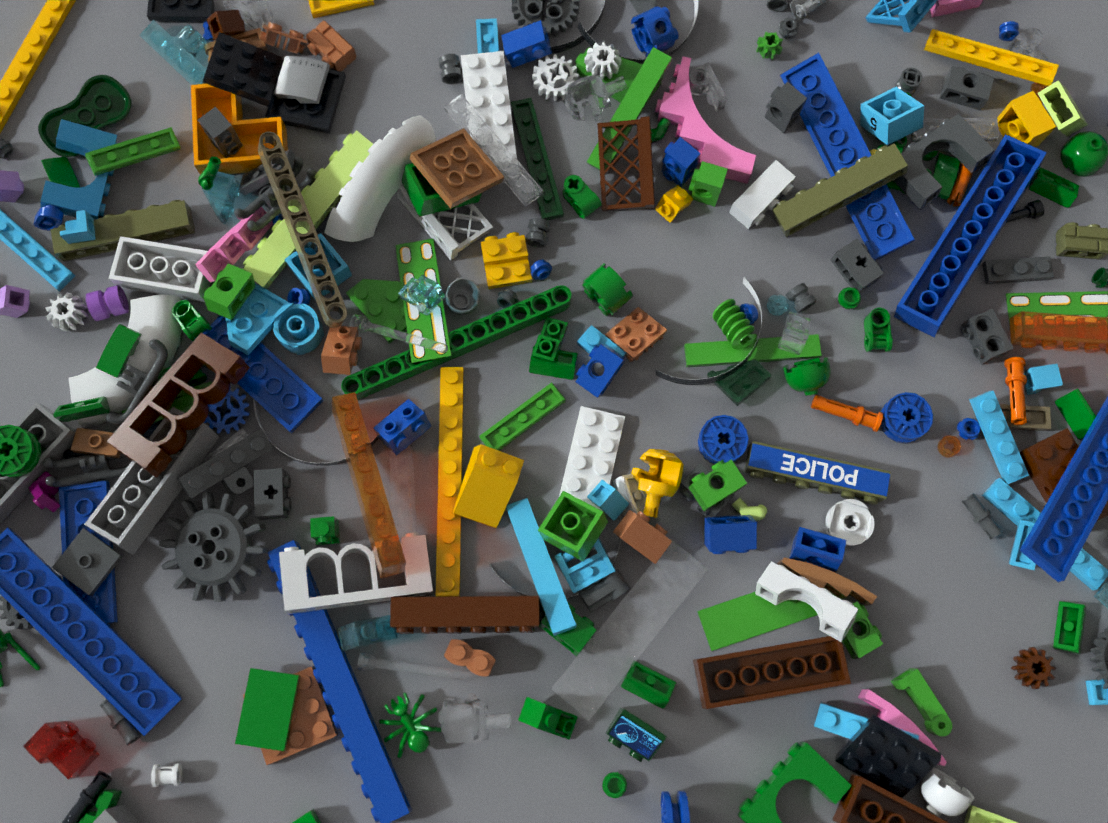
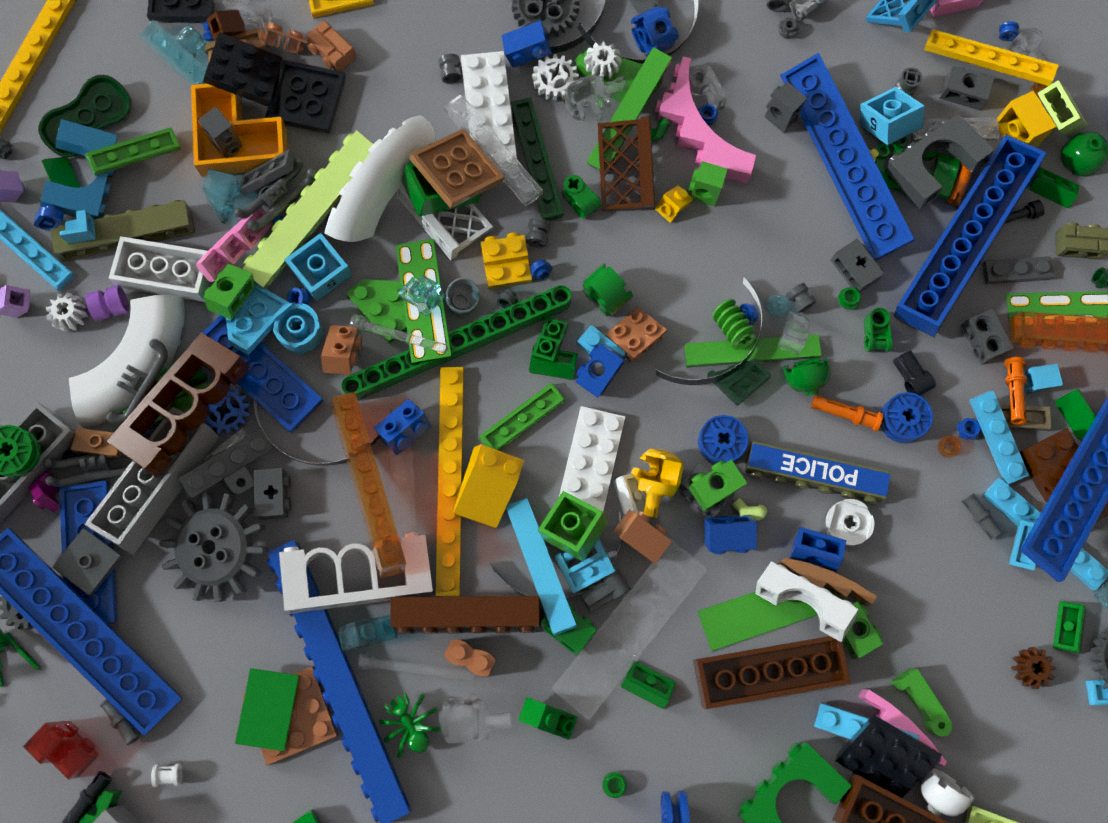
green slope [53,396,110,422] -> none
green slope [96,324,142,378] -> none
green piece [172,300,212,342] -> none
green arm [198,157,221,190] -> none
dark tan beam [258,131,347,328] -> none
light grey slope [273,56,330,104] -> none
green brick [310,516,340,546] -> none
medium azure plate [476,18,499,53] -> none
medium azure panel [587,480,629,521] -> none
slope [606,708,667,762] -> none
blue brick [661,137,701,187] -> none
white brick [729,160,796,229] -> none
bright green gear [756,31,783,60] -> none
olive brick [773,143,908,237] -> none
none -> blue plate [698,104,718,125]
none -> black piece [893,350,936,396]

